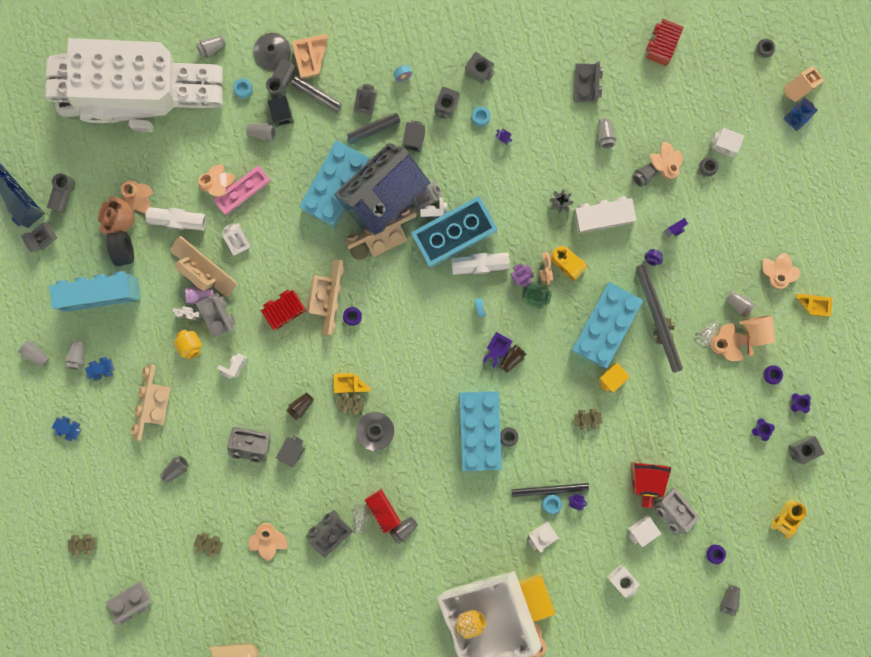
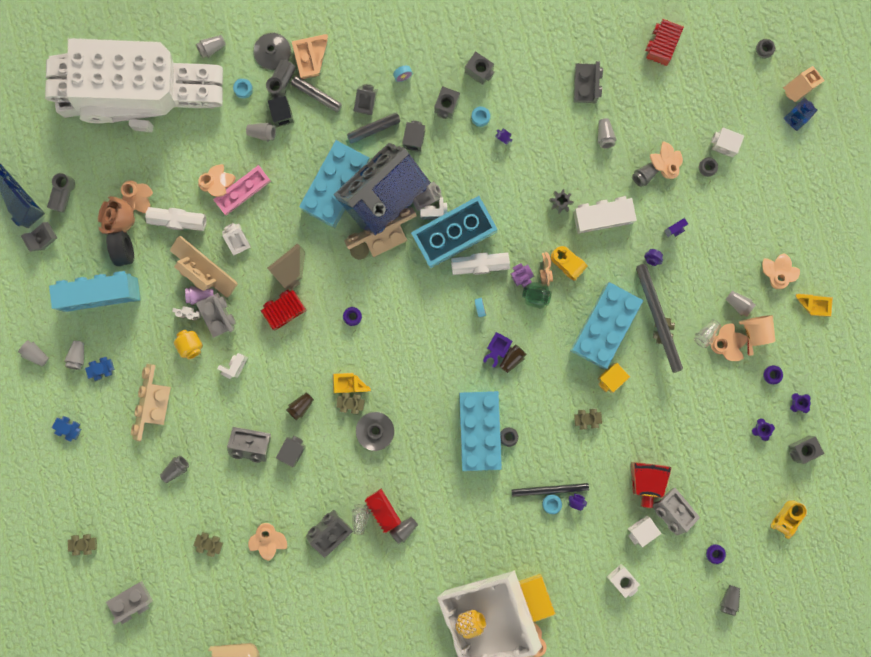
tan bracket [306,259,344,336] -> none
white bracket [528,521,559,553] -> none
none -> dark tan slope [267,244,305,290]

